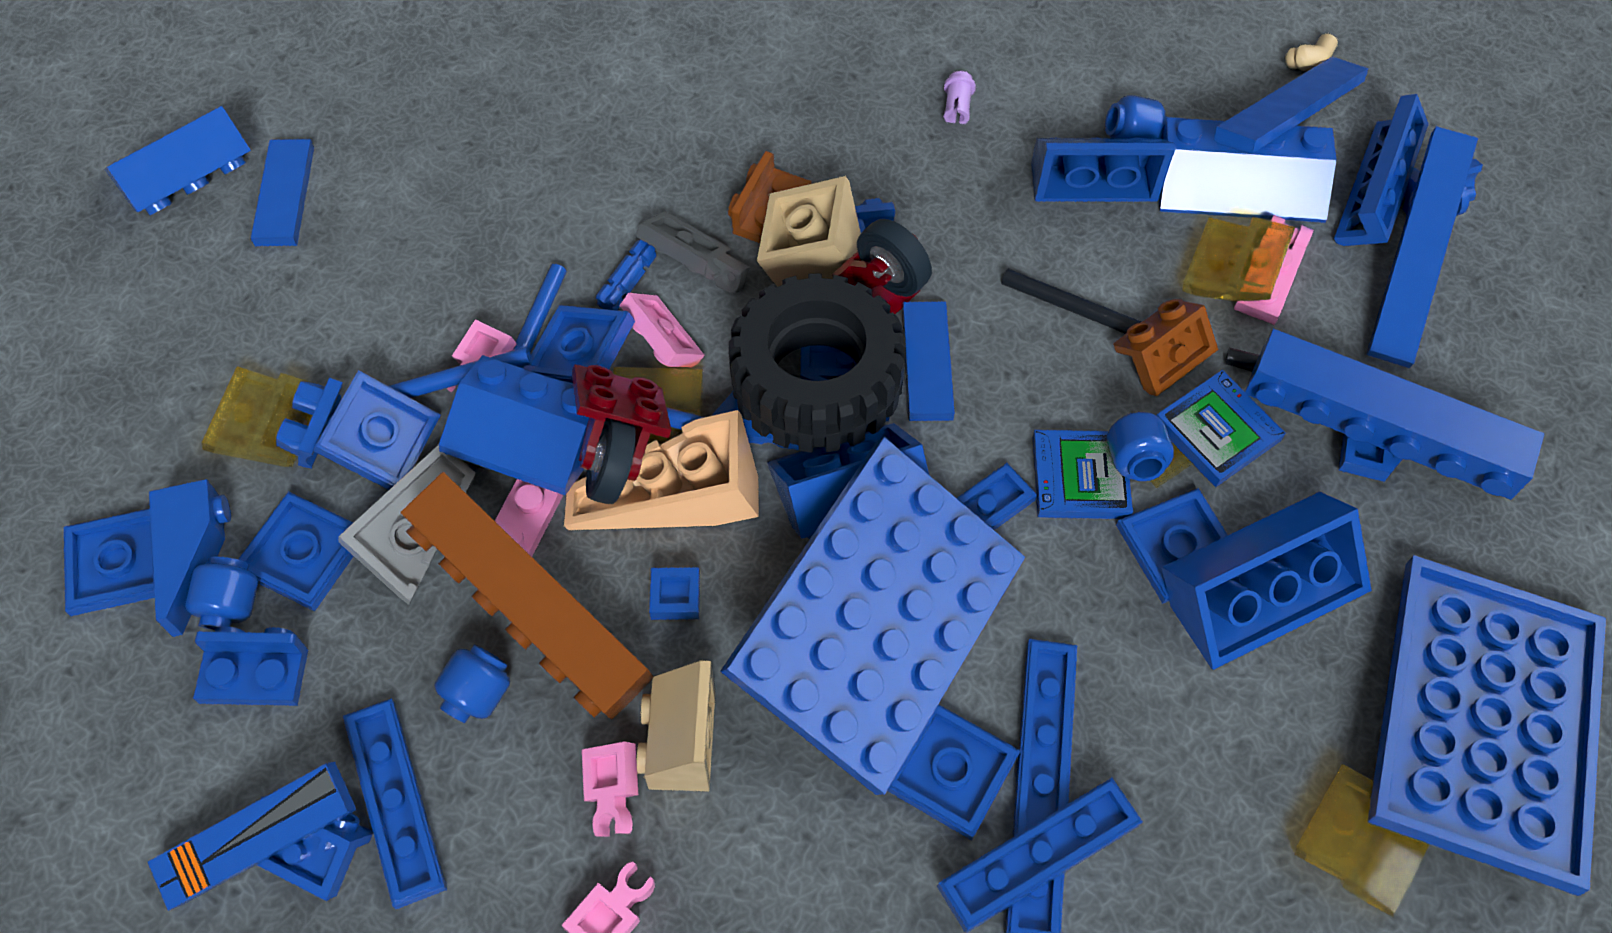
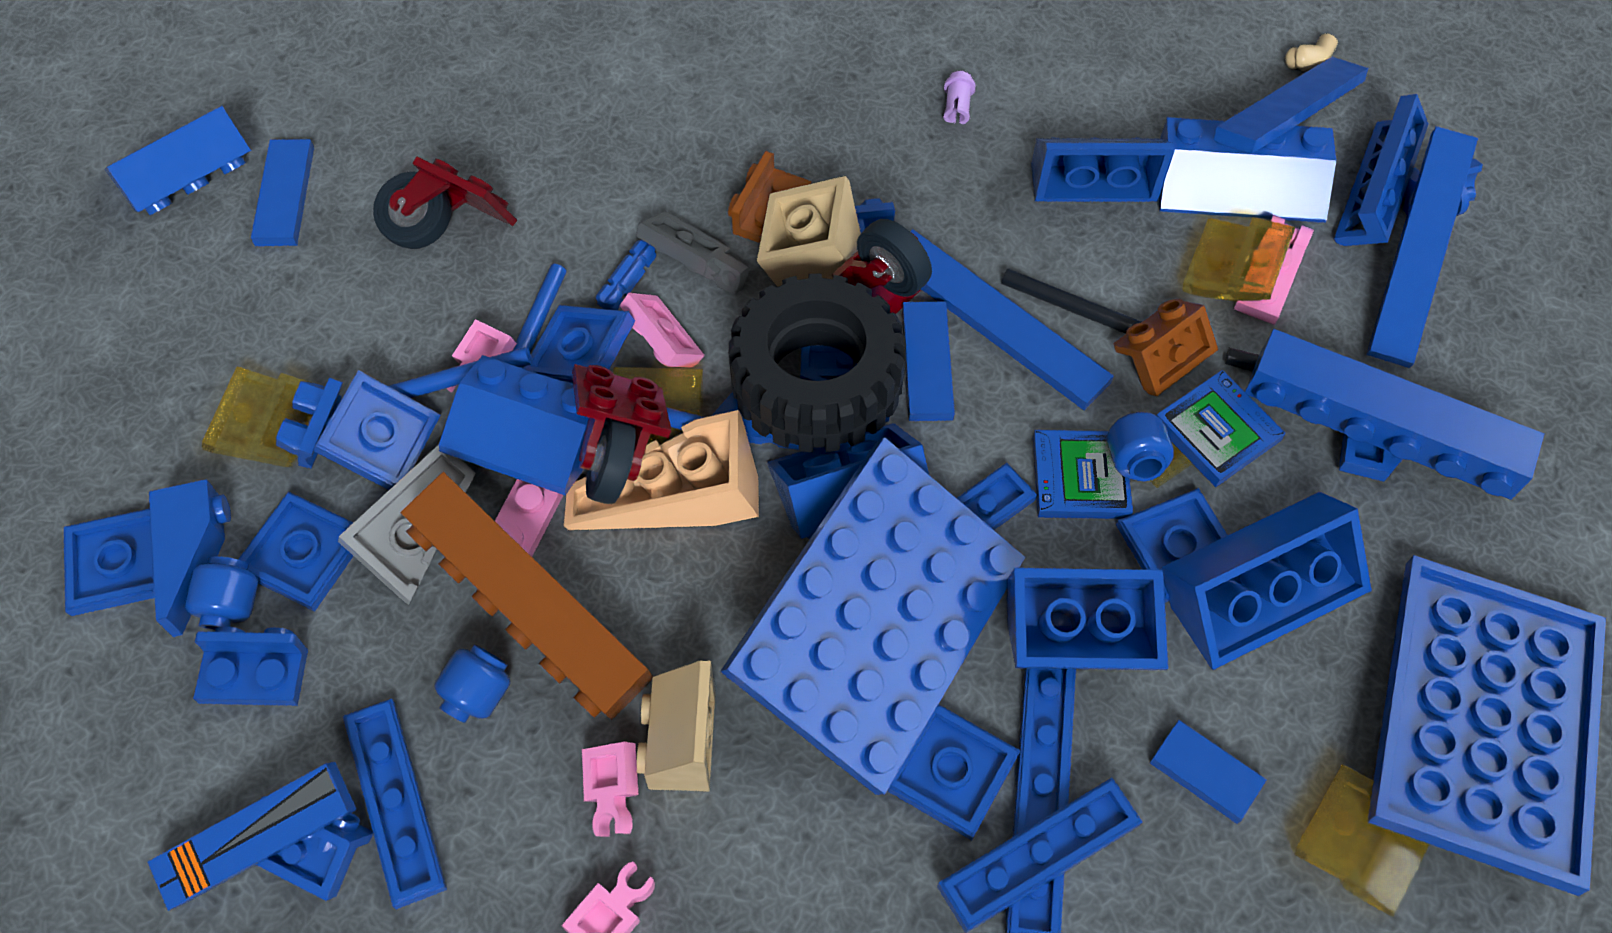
blue plate [649,567,700,620] -> none
blue head [1105,95,1167,139] -> none
none -> plate [373,156,518,249]
none -> blue tile [910,229,1114,410]
none -> blue slope [1007,568,1168,670]
none -> blue tile [1150,720,1267,824]

